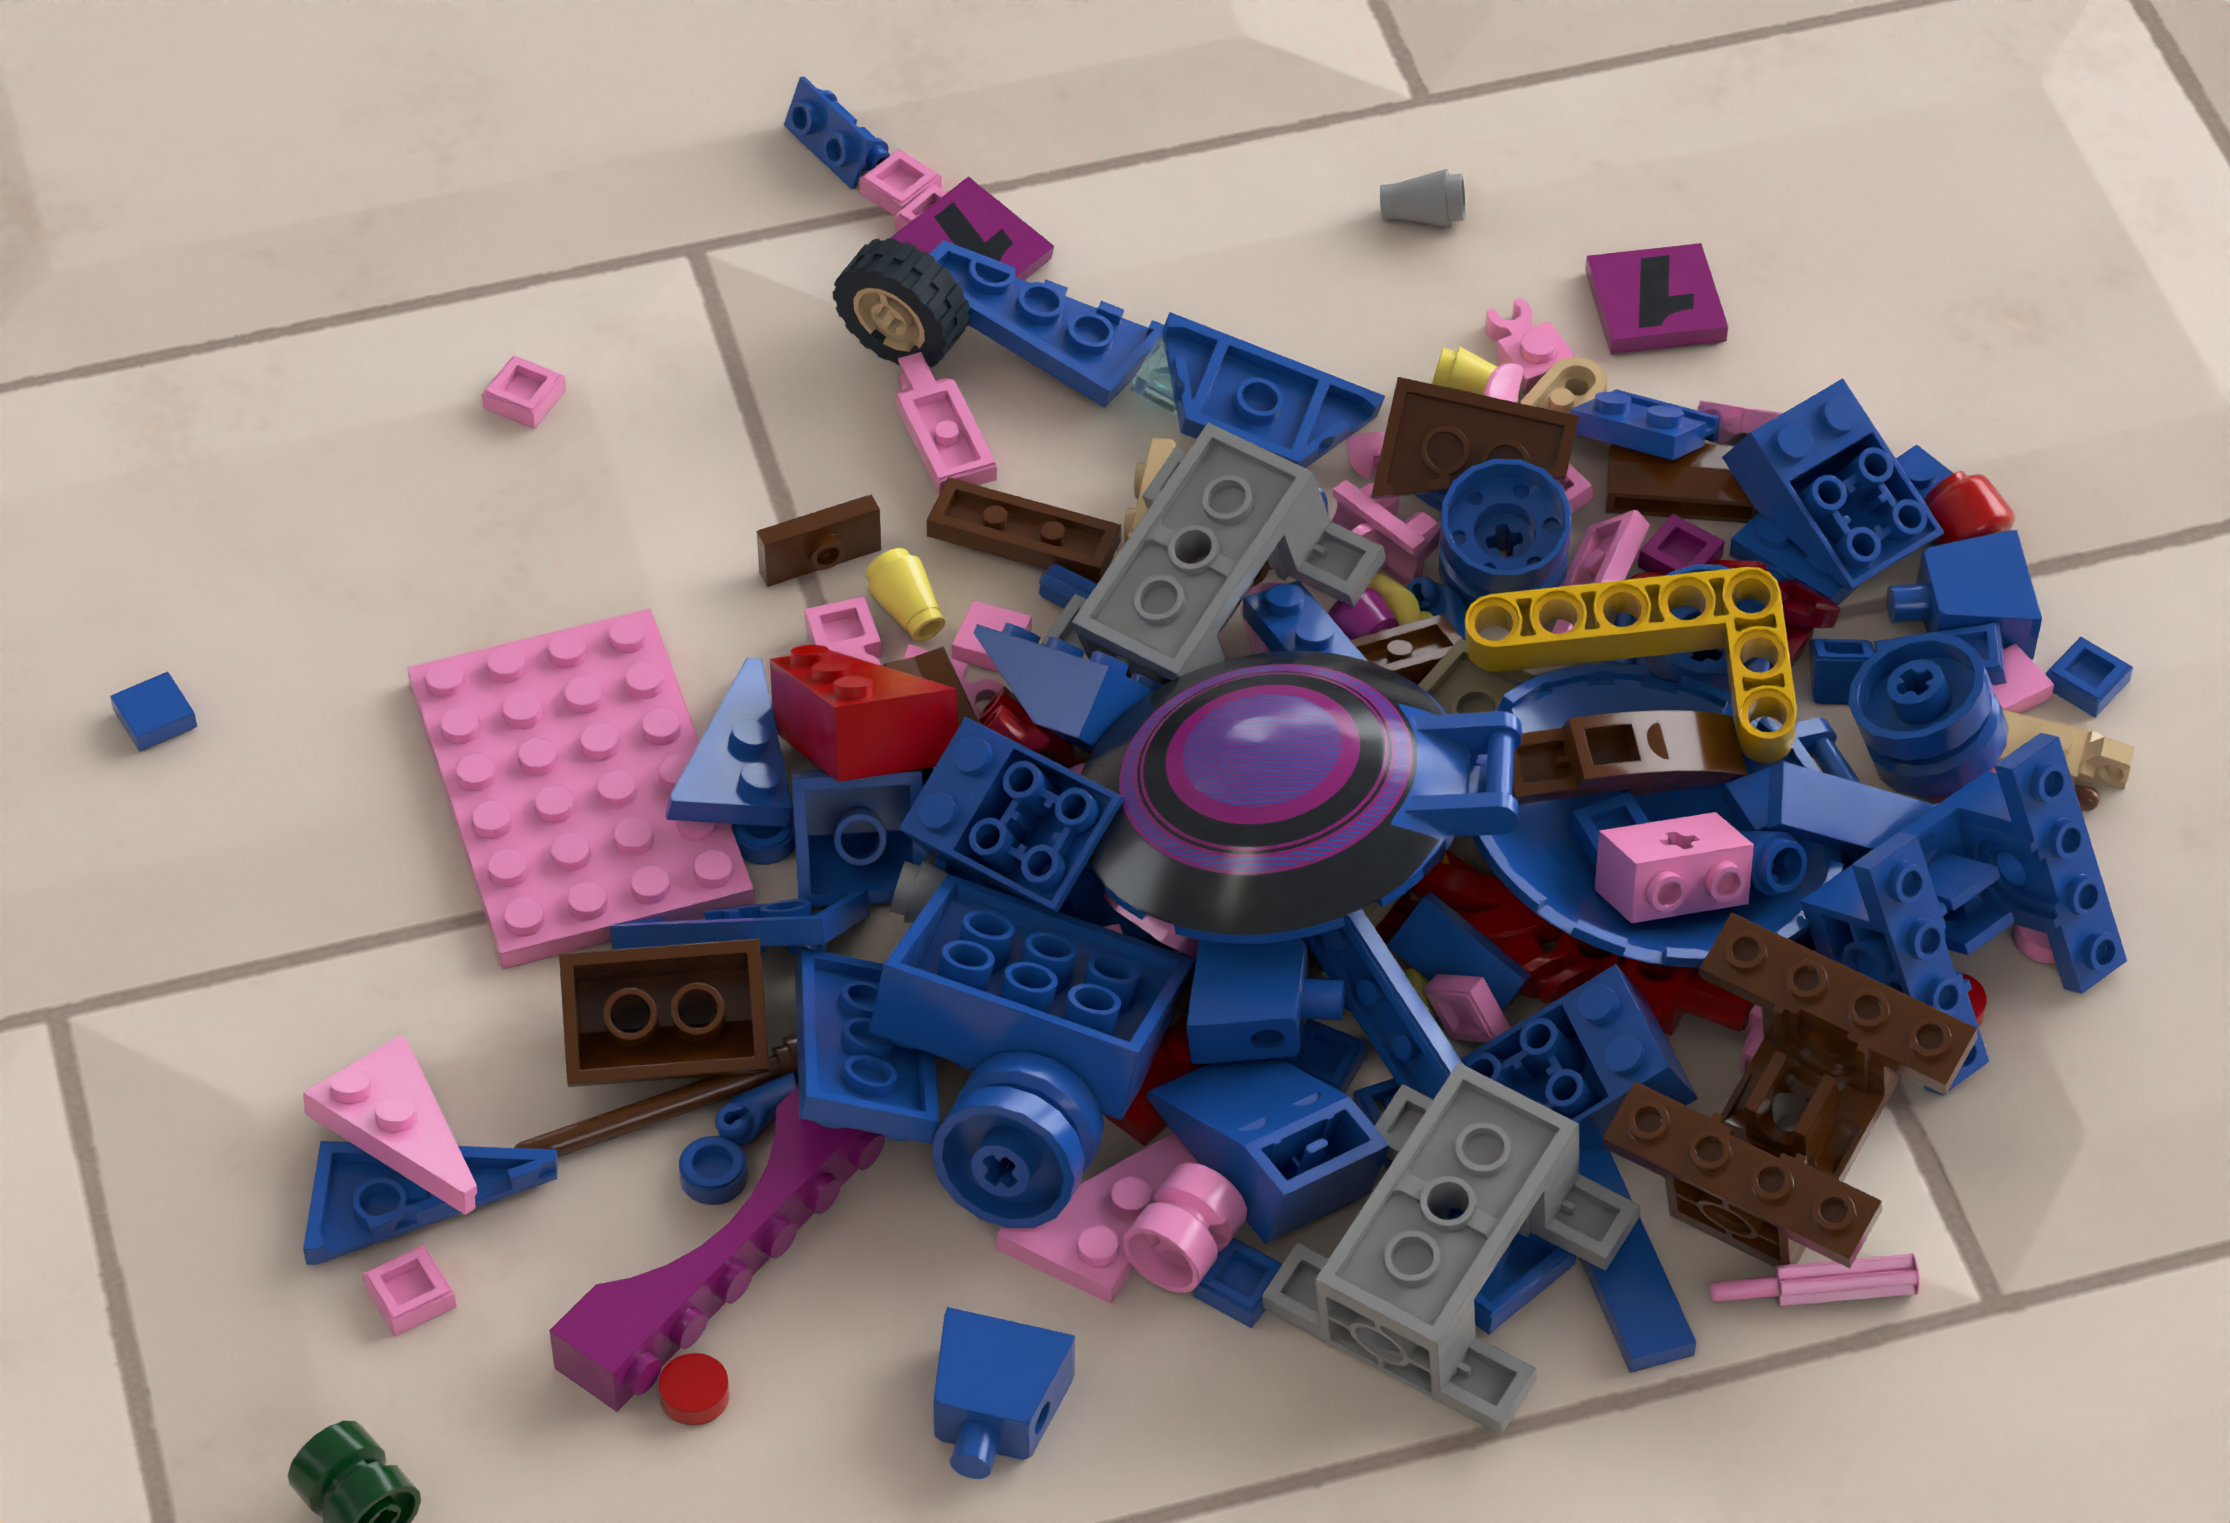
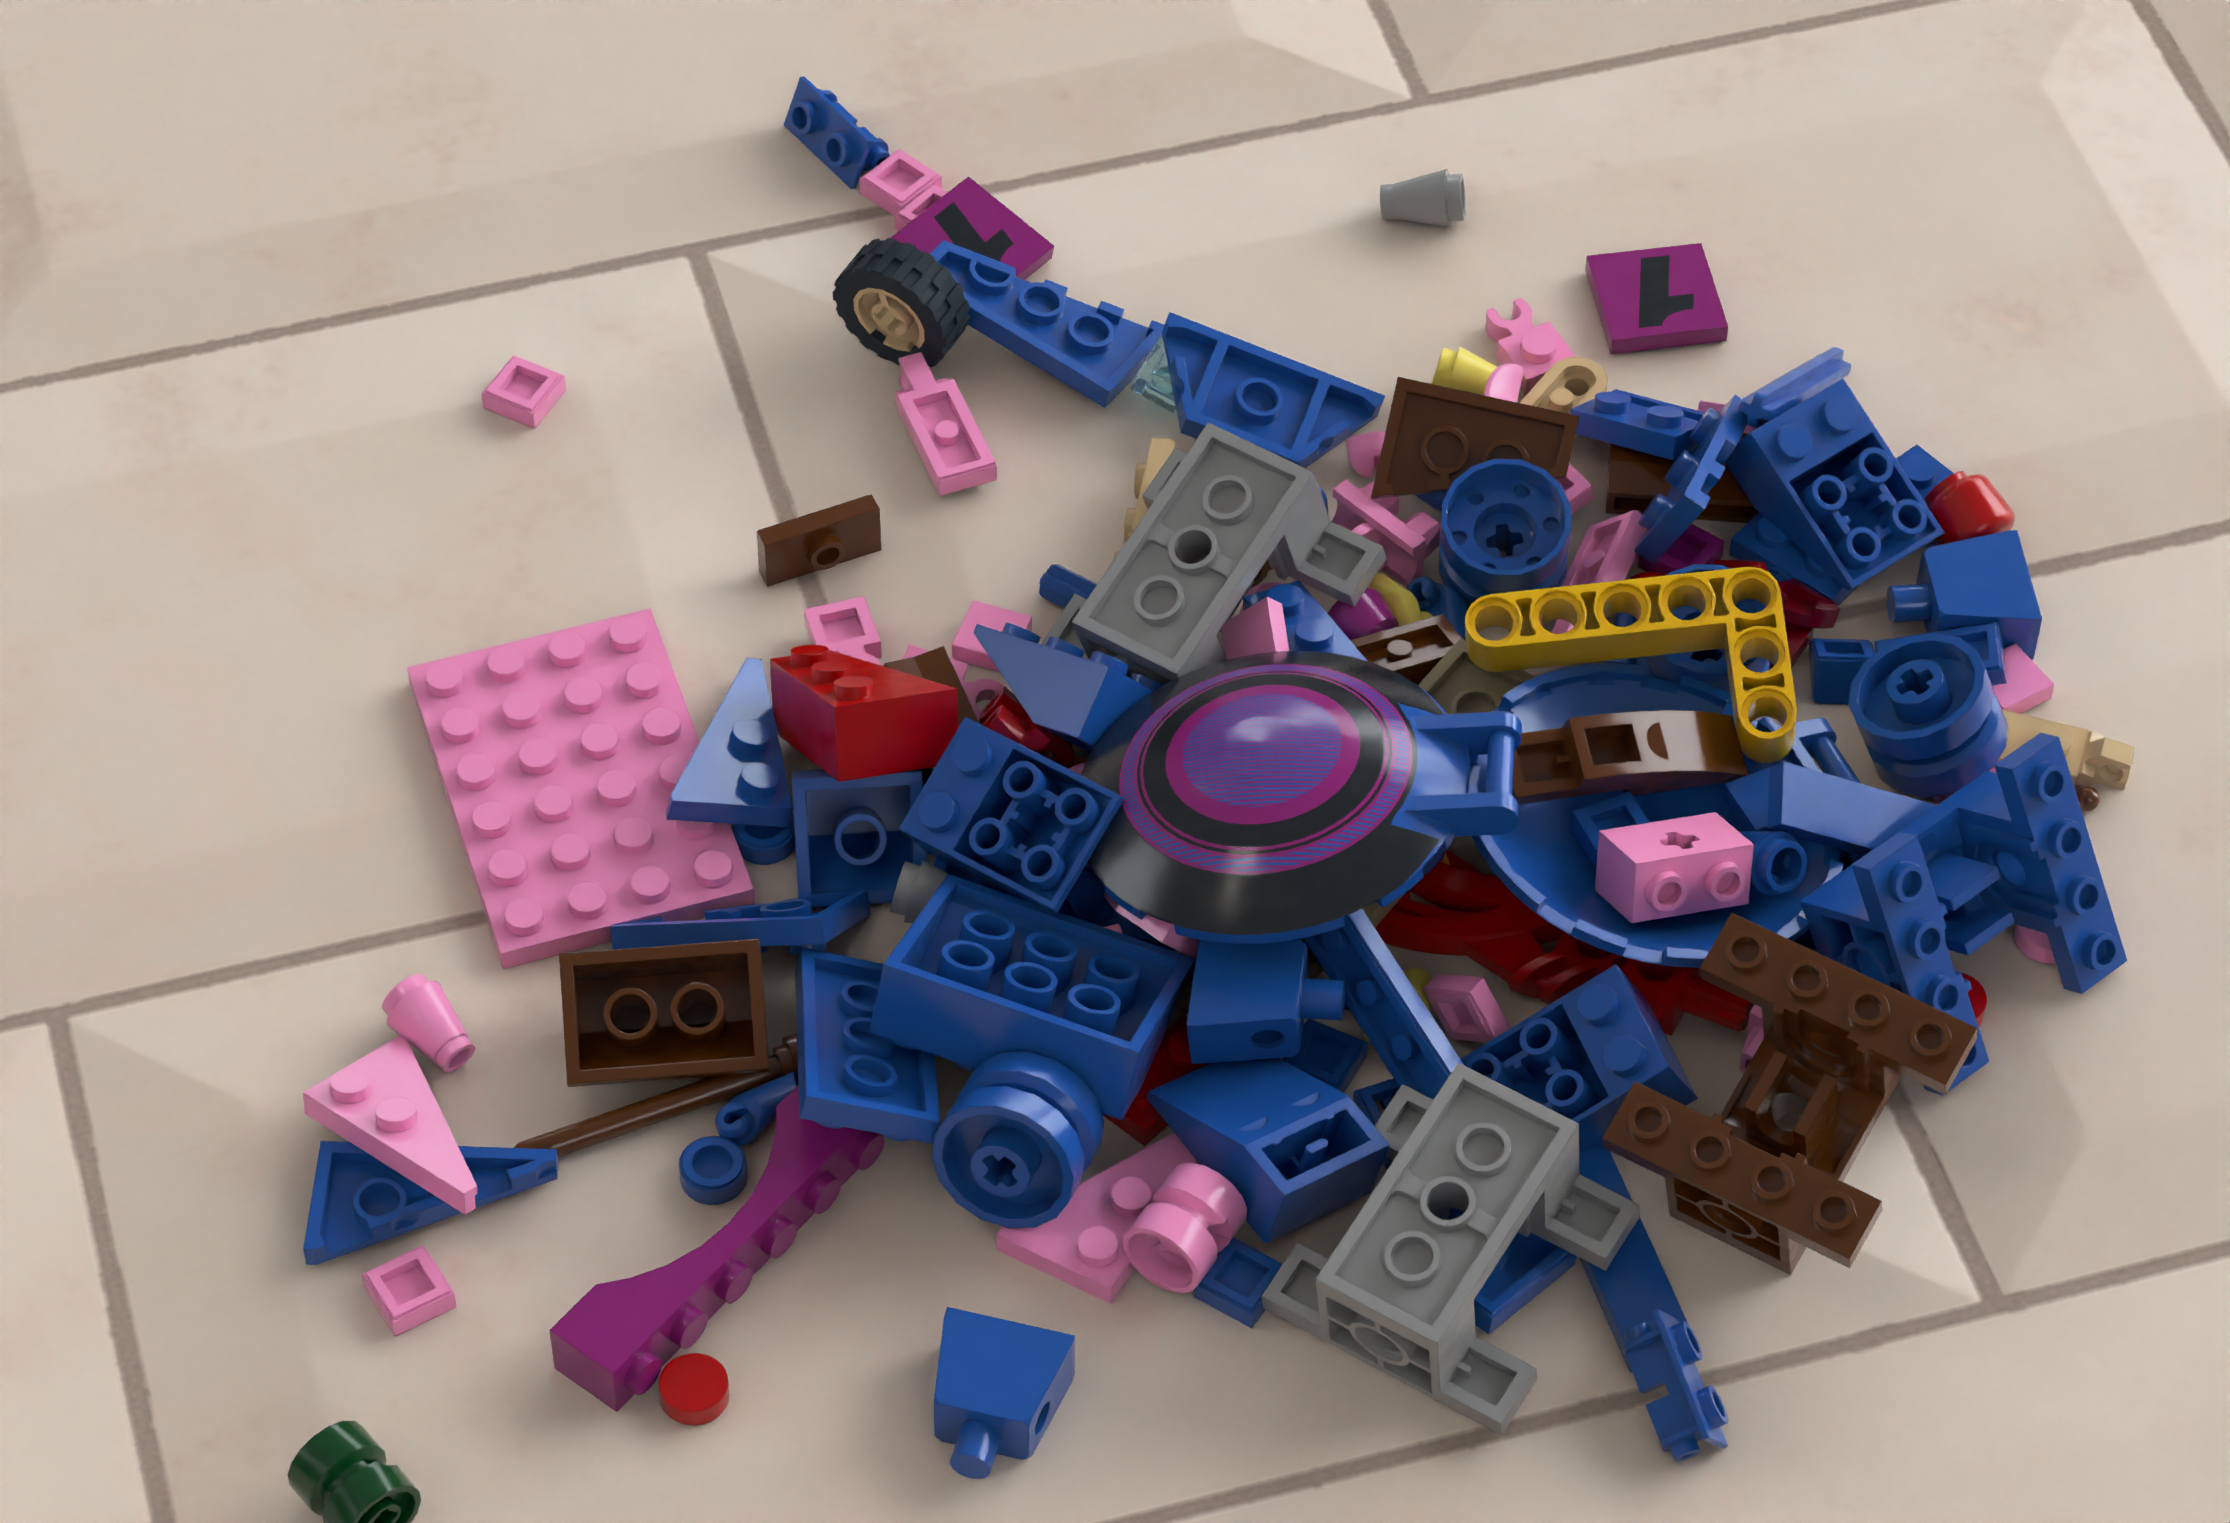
blue tile [110,671,197,752] -> none
light yellow cone [865,548,945,642] -> none
reddish brown plate [926,477,1121,584] -> none
blue tile [1387,892,1532,1013] -> none
bright pink axle [1709,1253,1920,1306] -> none
blue tile [2046,636,2133,718] -> none
none -> bright pink cone [382,974,475,1073]
none -> bright pink tile [1221,597,1289,660]
none -> blue hinge [1622,1309,1728,1462]
none -> blue wing [1634,394,1748,564]
none -> blue axle [1739,347,1851,428]

